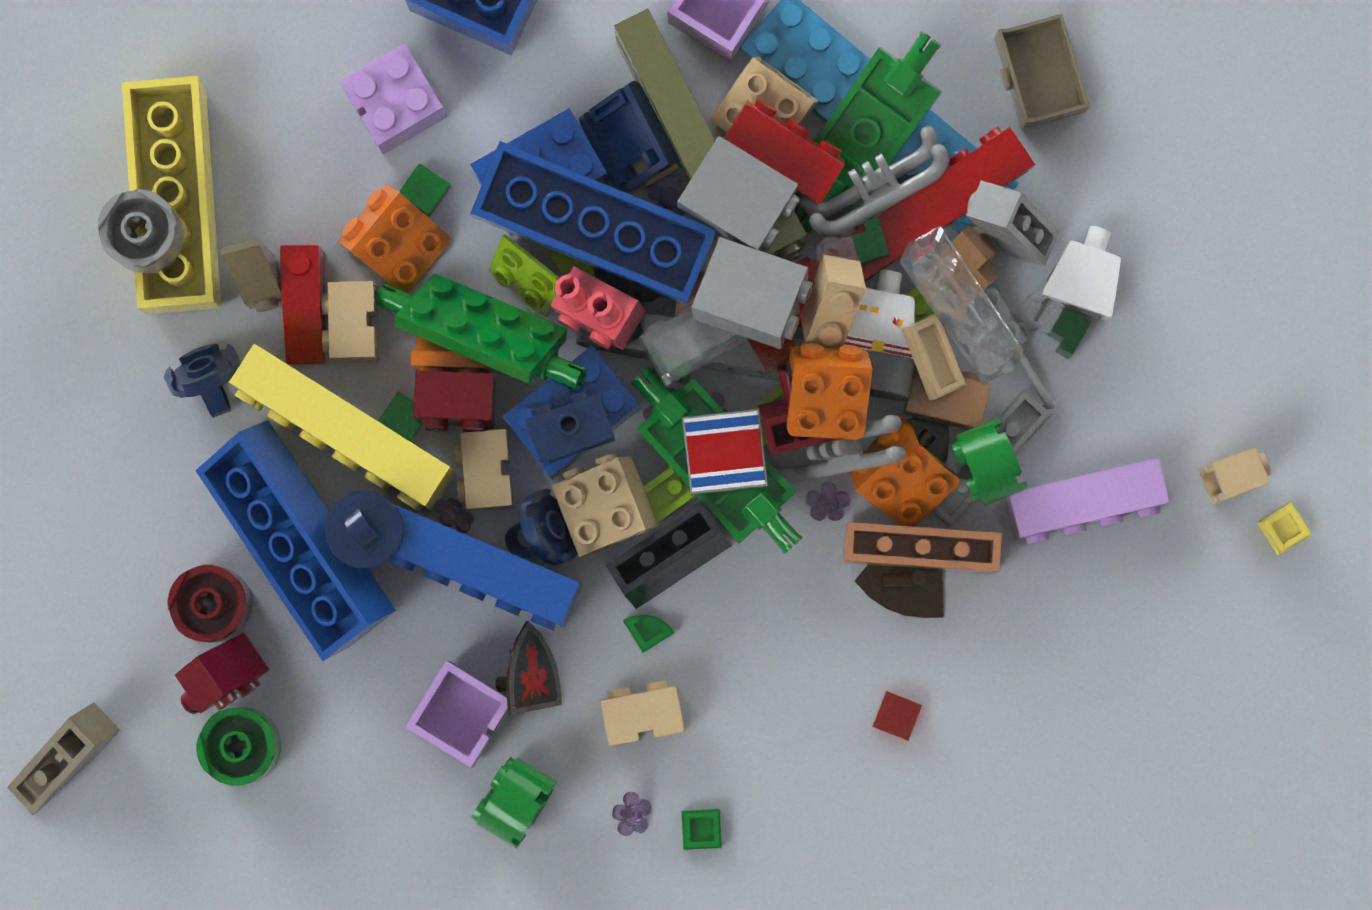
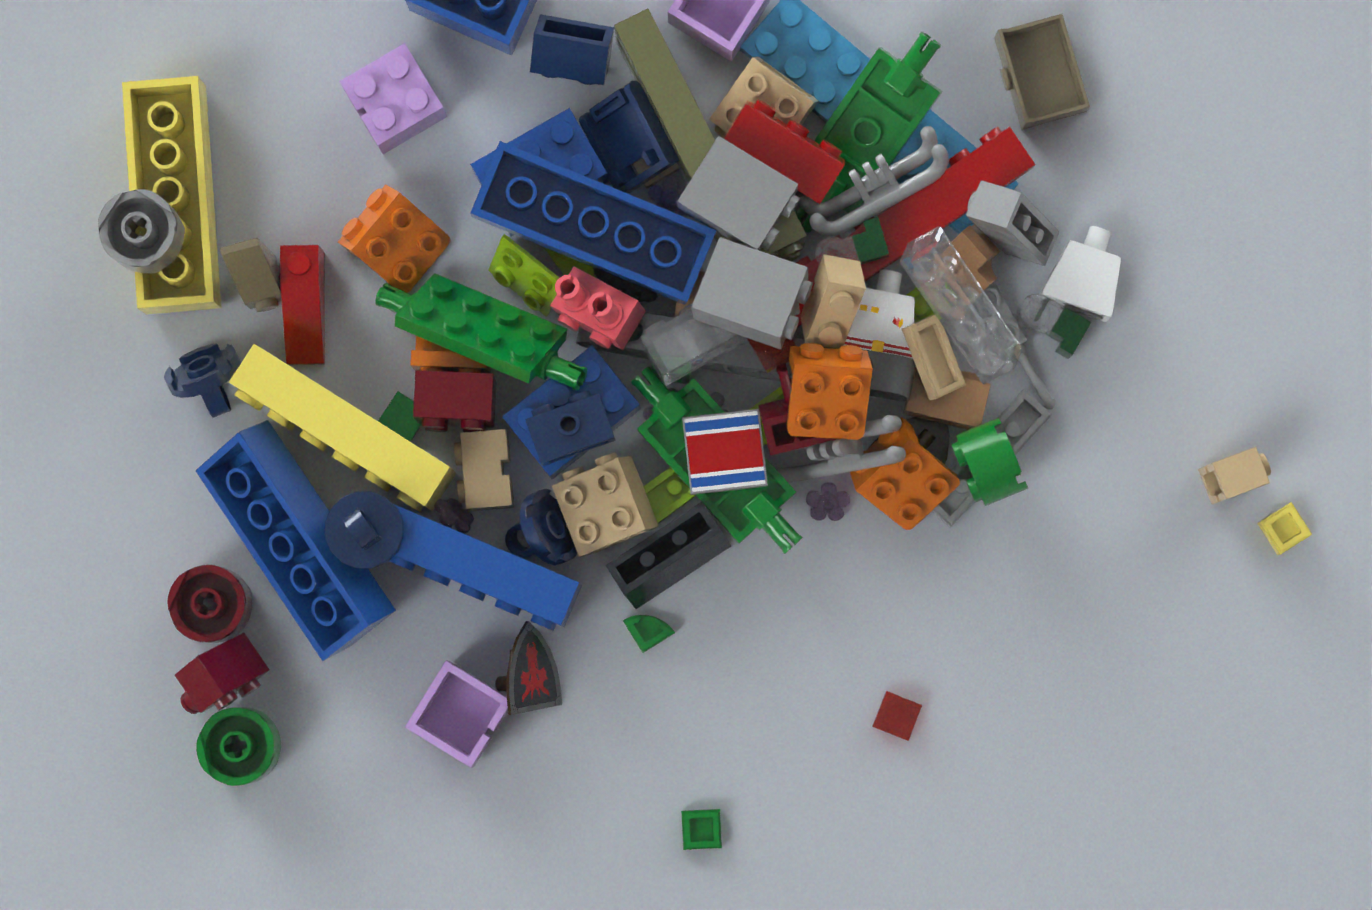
dark tan slope [7,702,120,815] -> none
tan brick [321,281,379,363] -> none
green tile [399,163,451,217] -> none
green brick [471,756,557,849] -> none
tan brick [600,680,685,746] -> none
clear purple plant [612,792,651,836] -> none
nougat brick [842,522,1002,574] -> none
dark brown shield [854,565,943,618] -> none
lavender brick [1005,458,1170,545] -> none
none -> dark blue brick [530,14,614,85]

